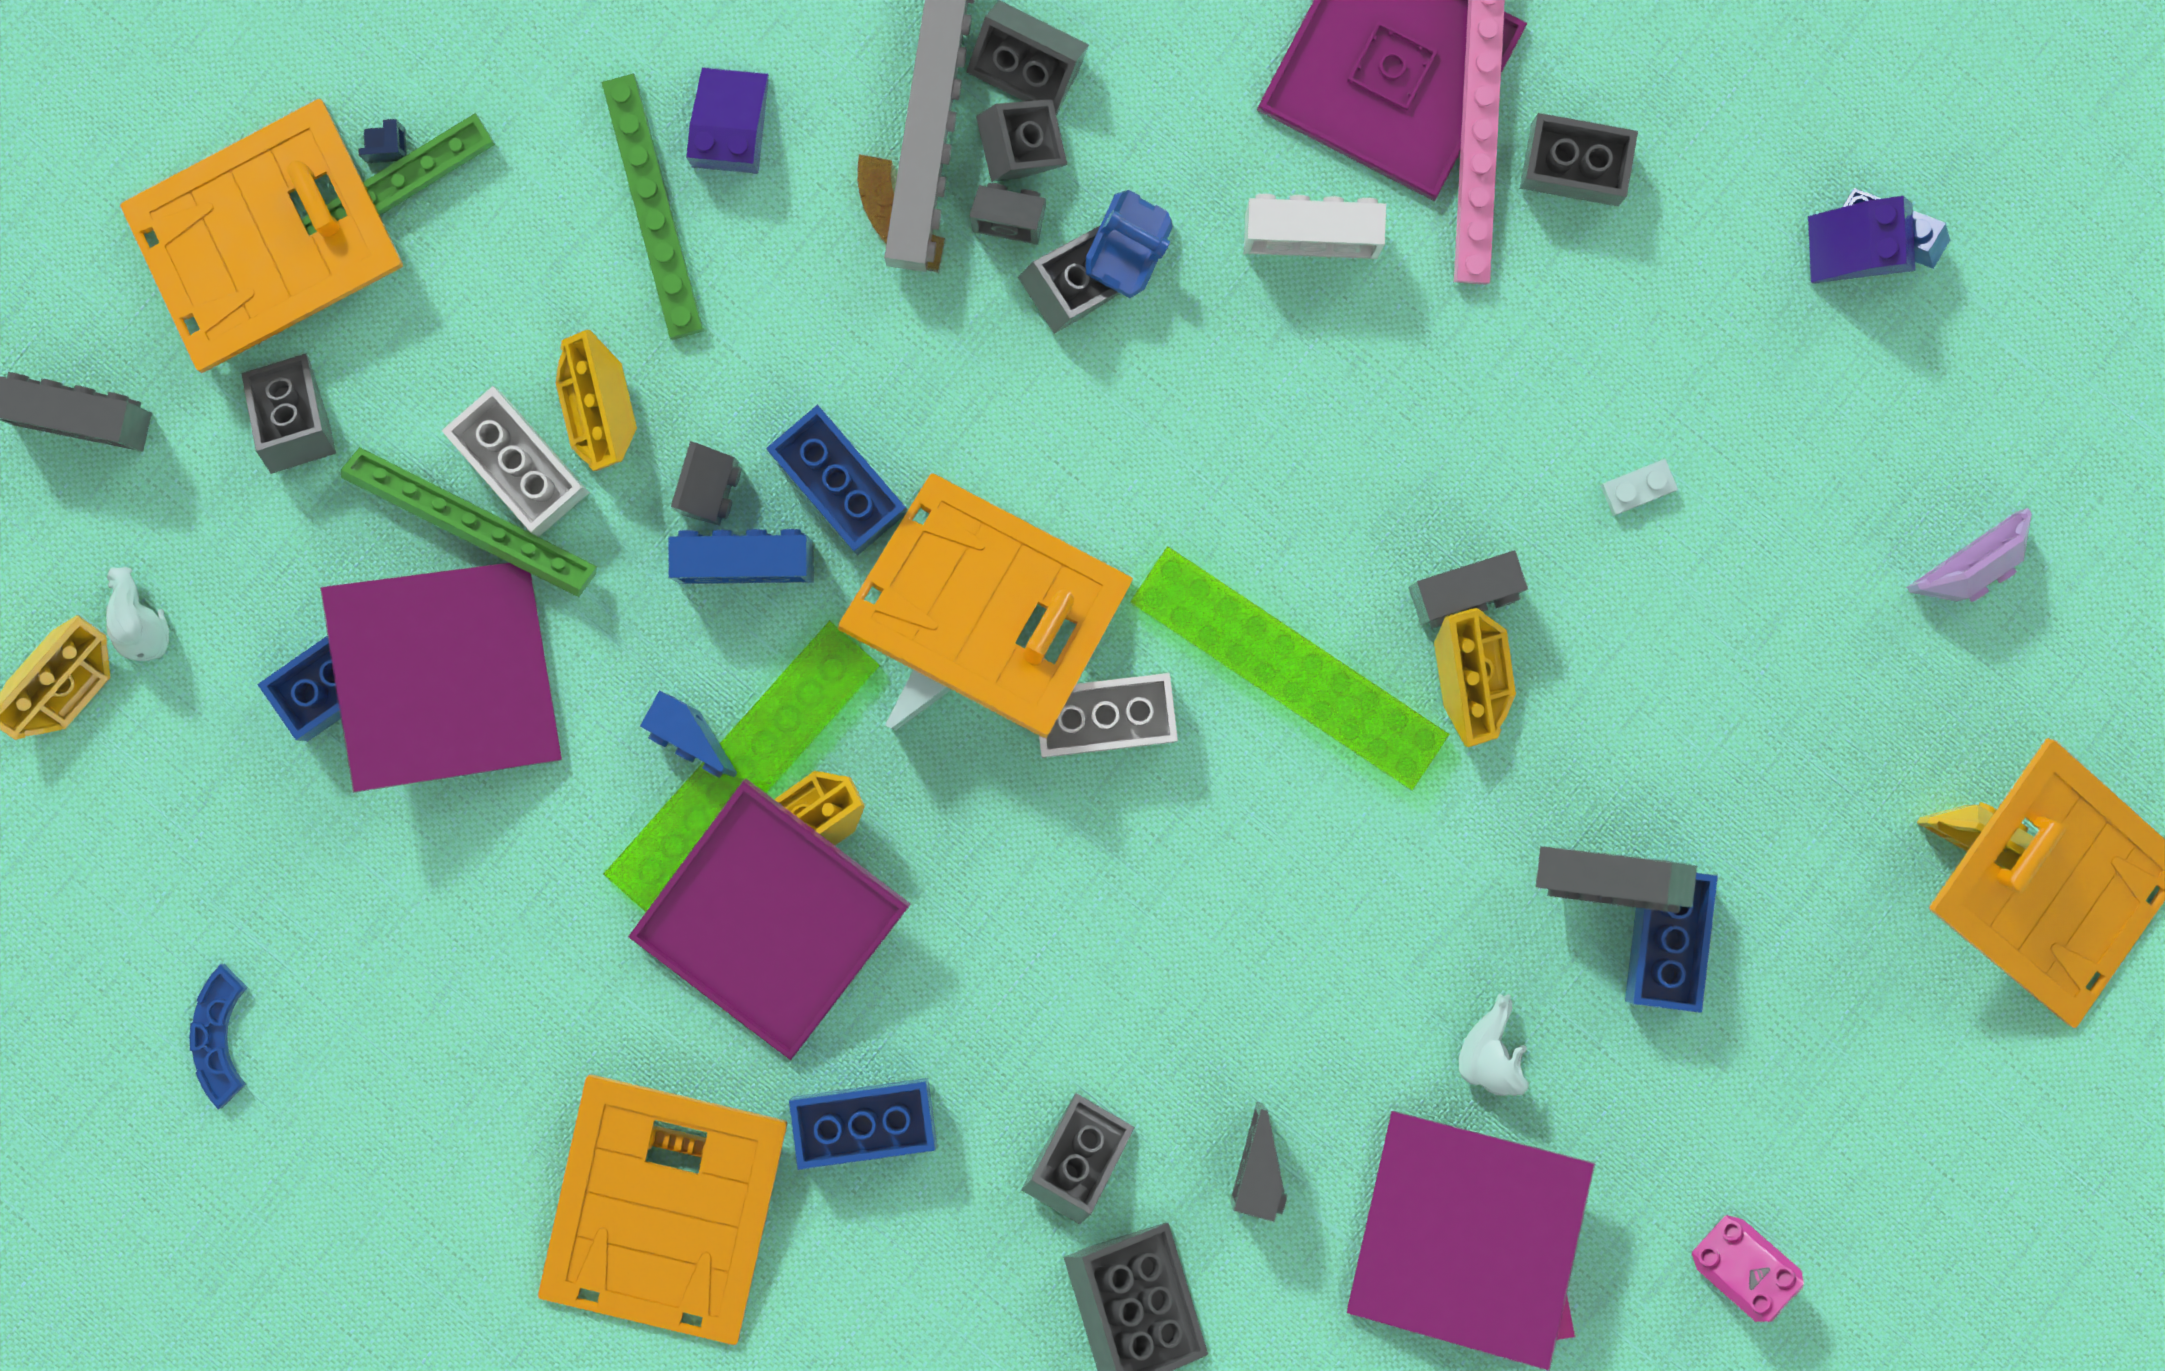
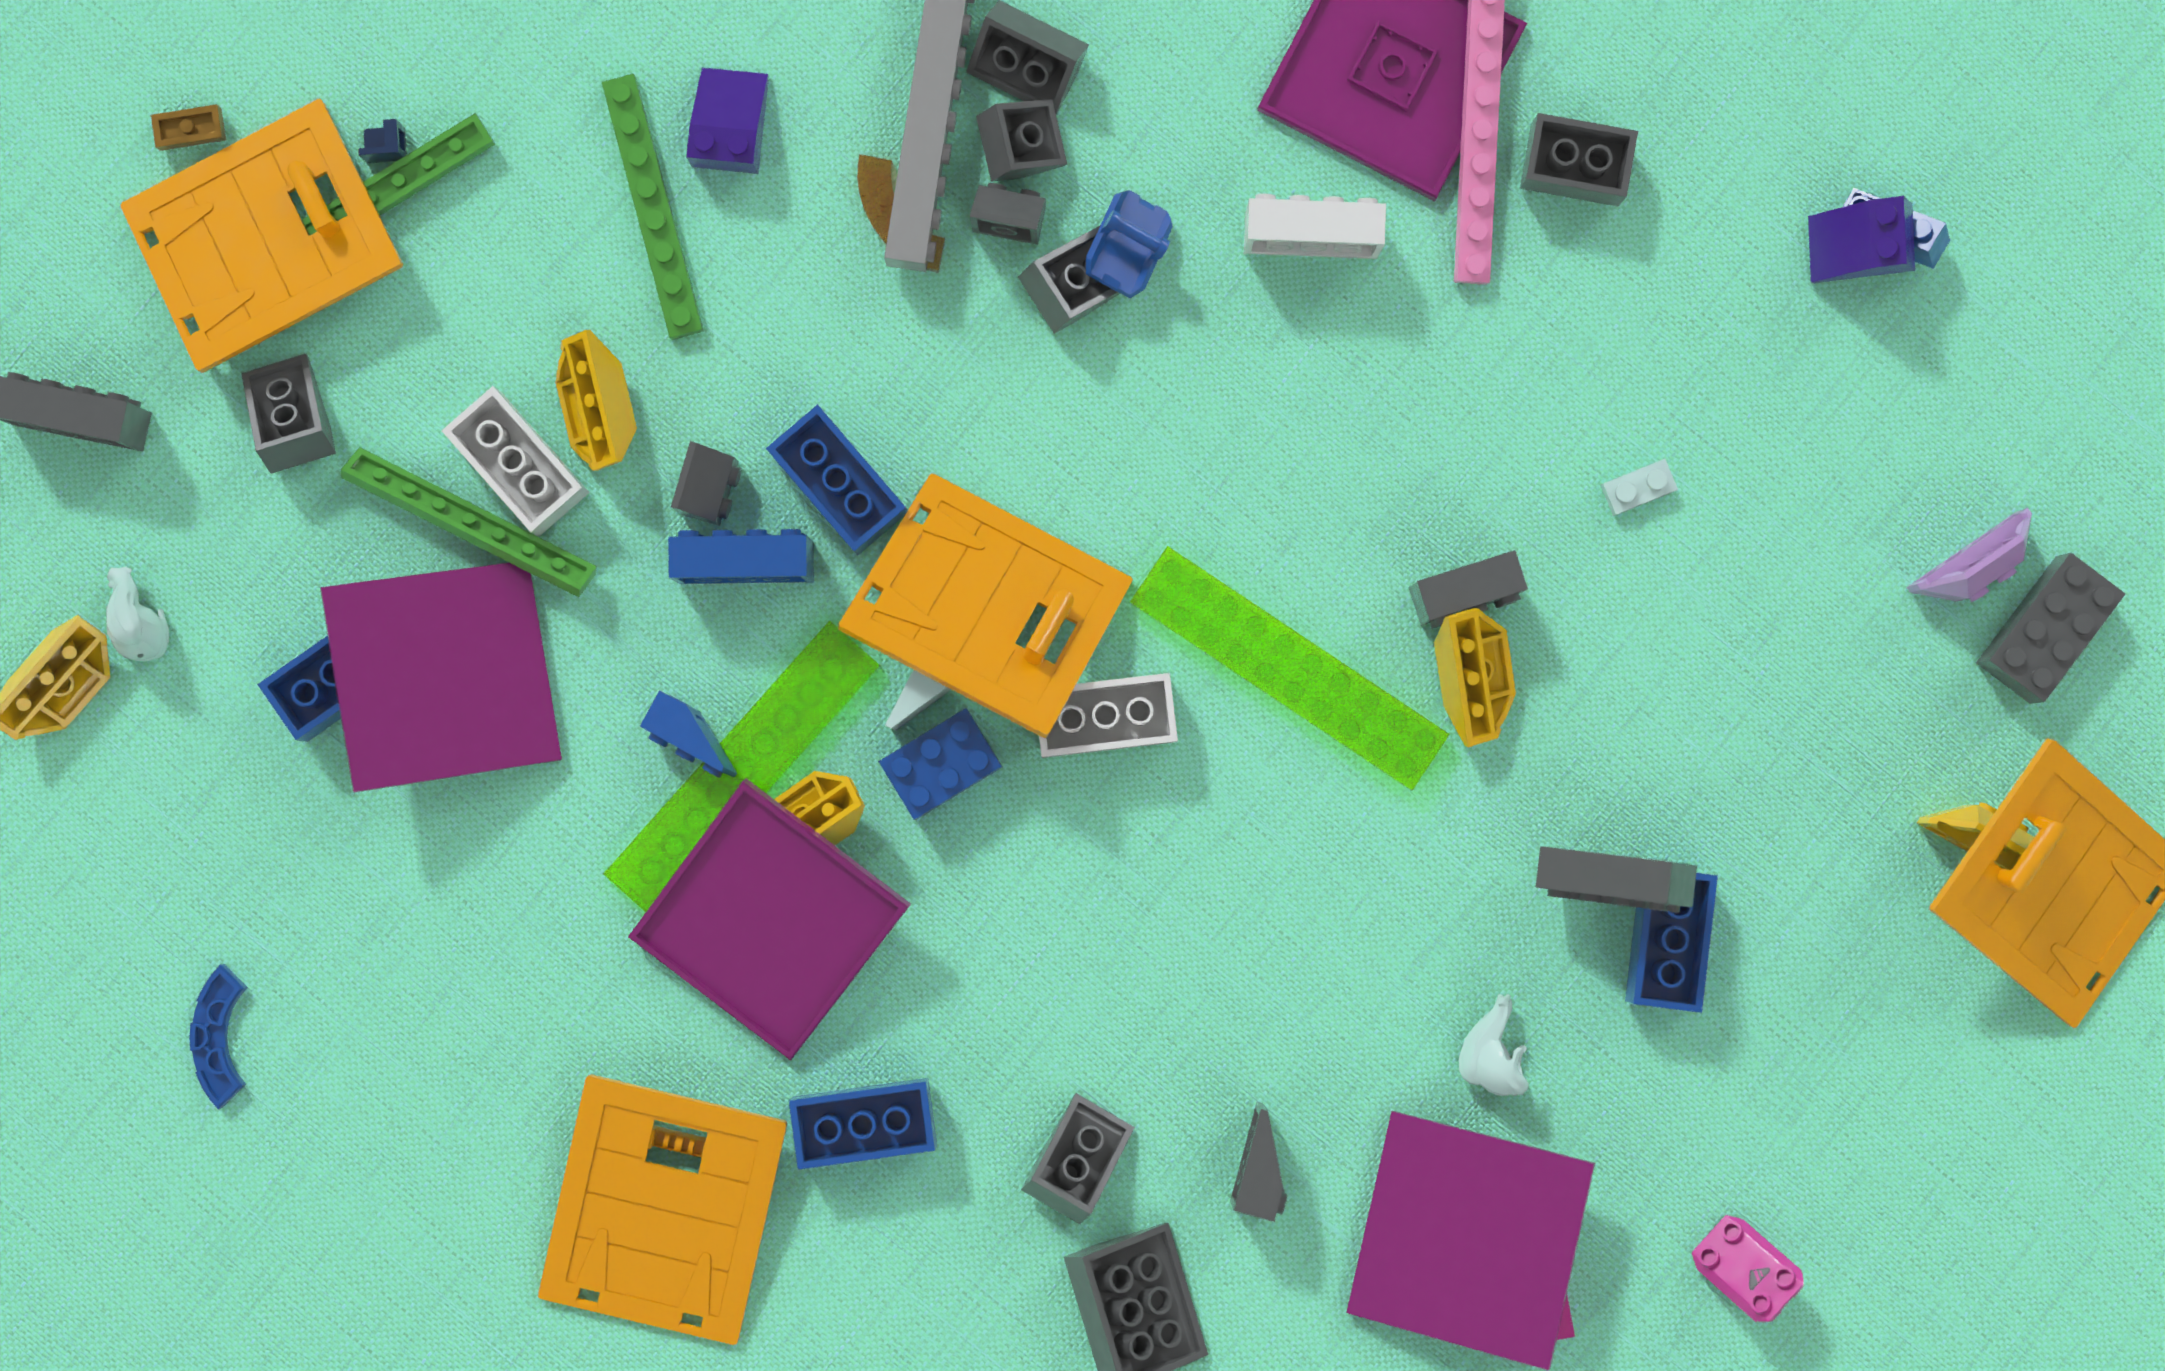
none -> pearl gold plate [151,104,226,151]
none -> blue brick [878,708,1003,820]
none -> dark grey brick [1976,552,2126,704]

